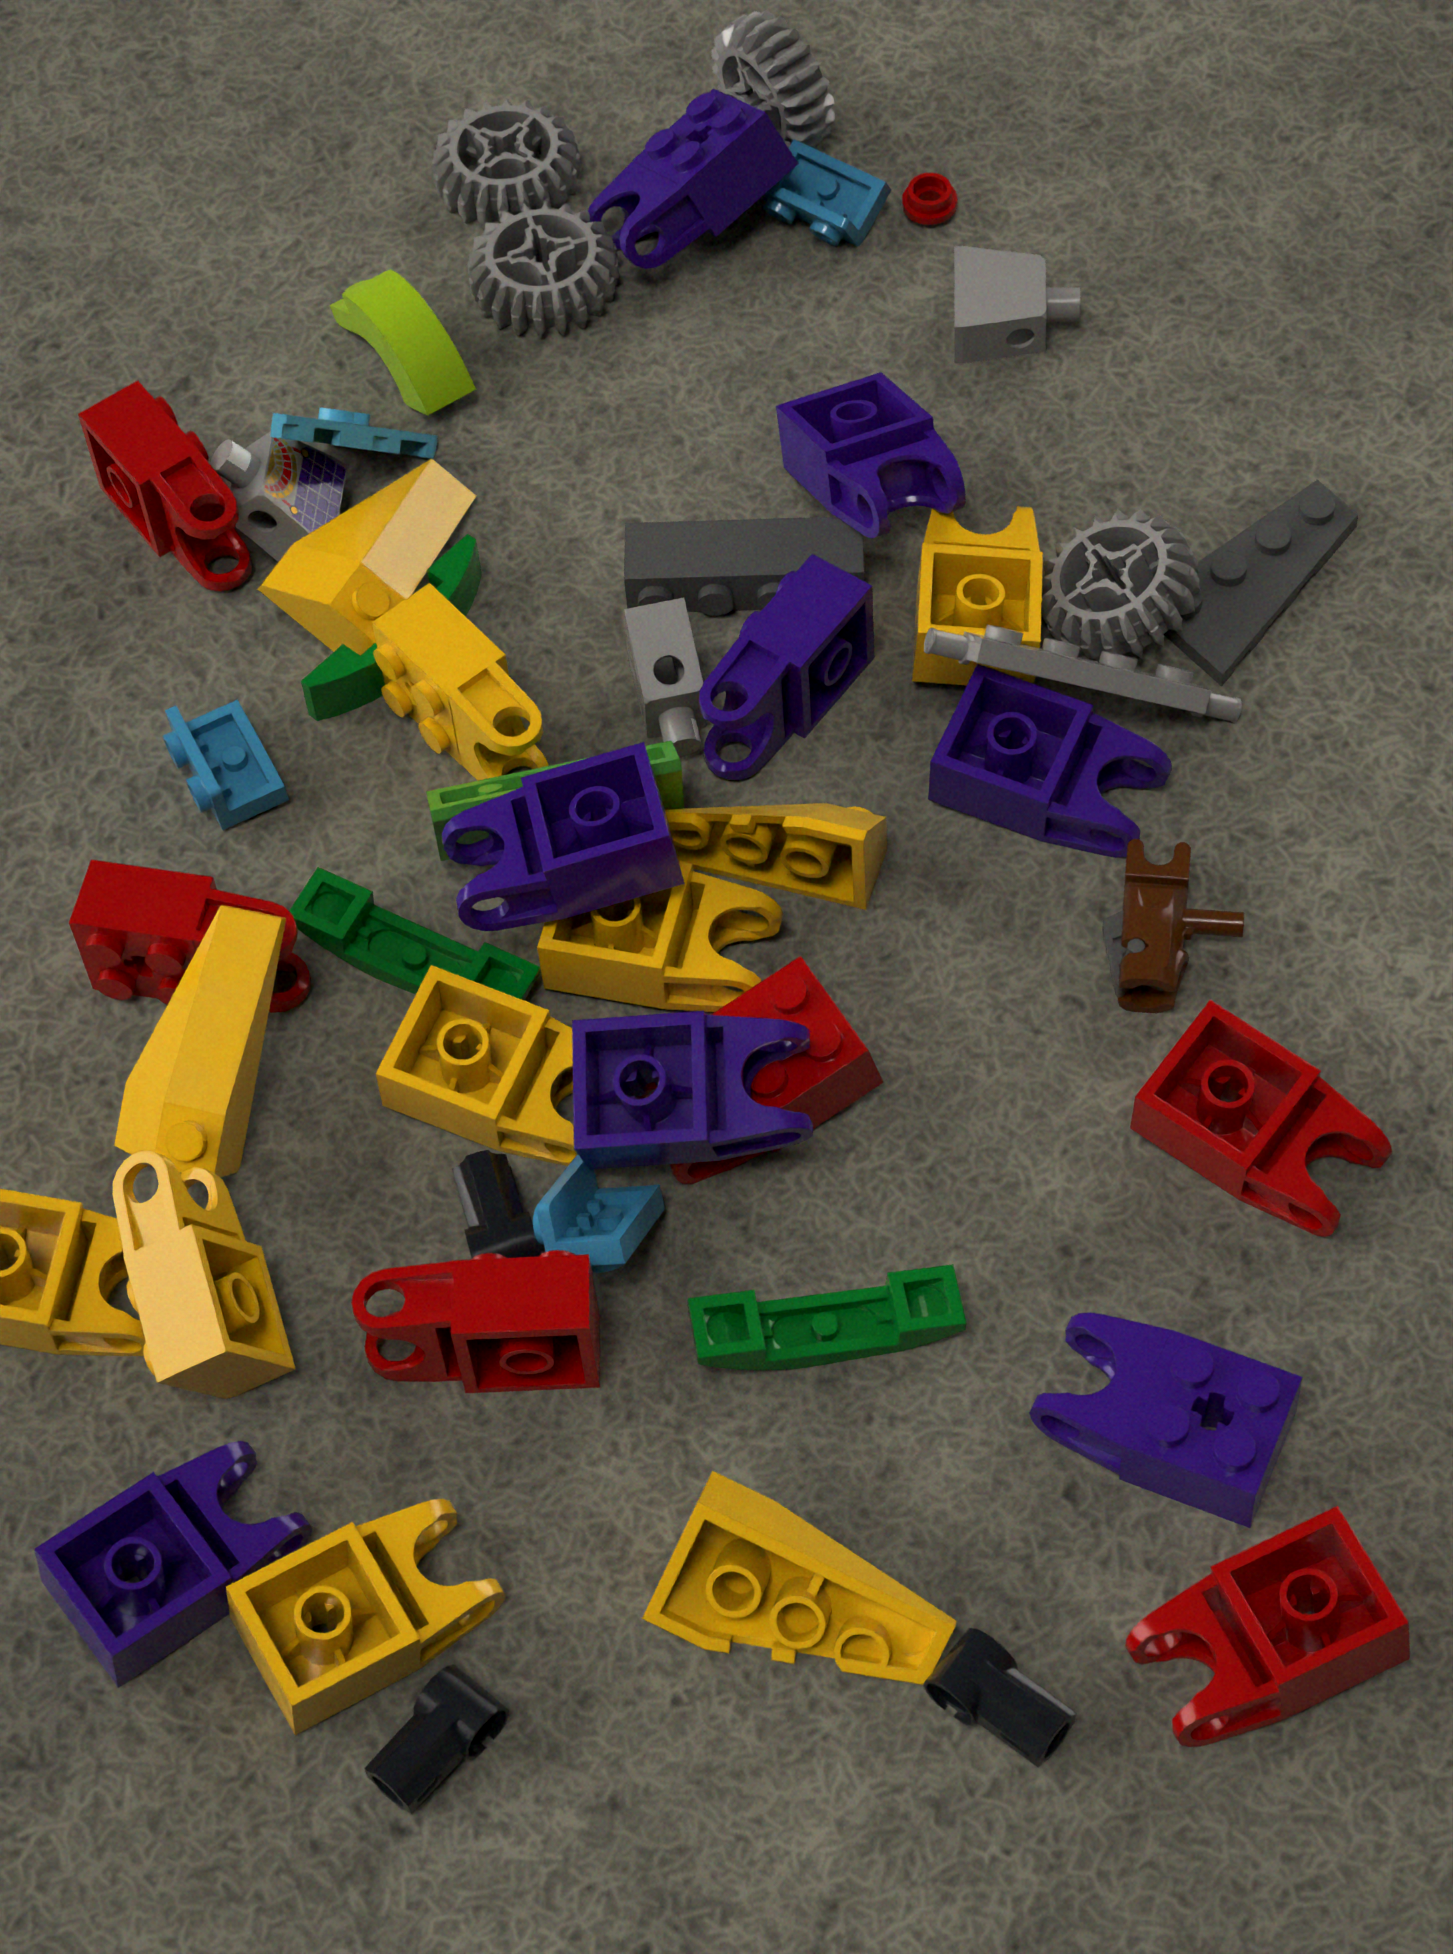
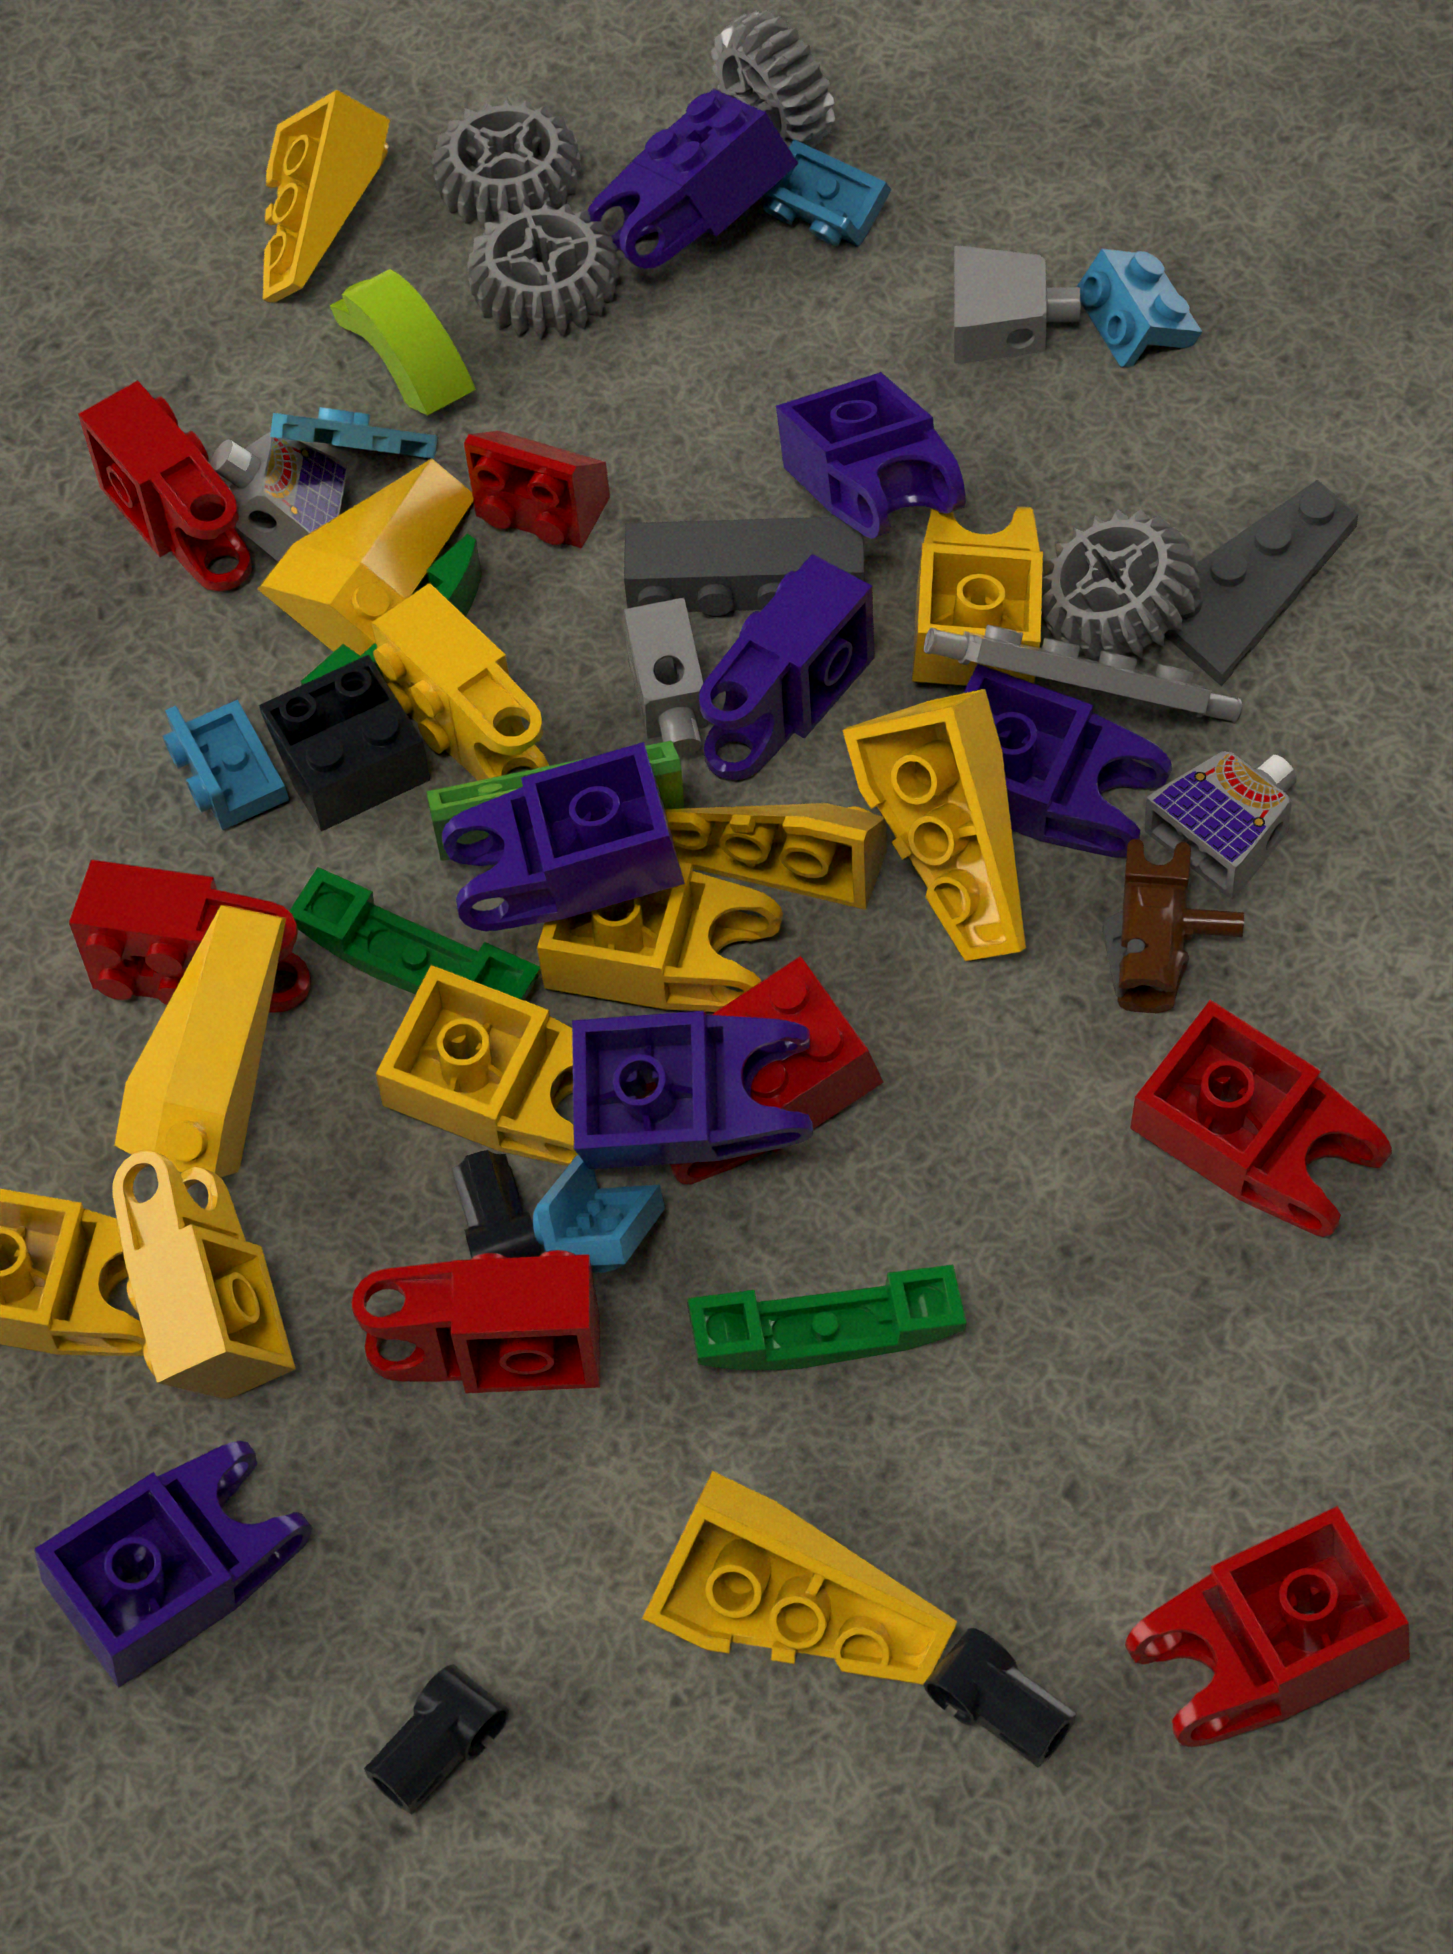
yellow brick [226,1499,506,1735] -> none
red plate [902,172,958,225] -> none
dark purple brick [1029,1313,1303,1528] -> none
none -> black slope [259,654,430,832]
none -> yellow wedge [263,90,390,303]
none -> red slope [464,431,610,548]
none -> yellow wedge [842,689,1026,961]
none -> dark azure bracket [1077,249,1202,367]
none -> torso [1144,751,1297,900]

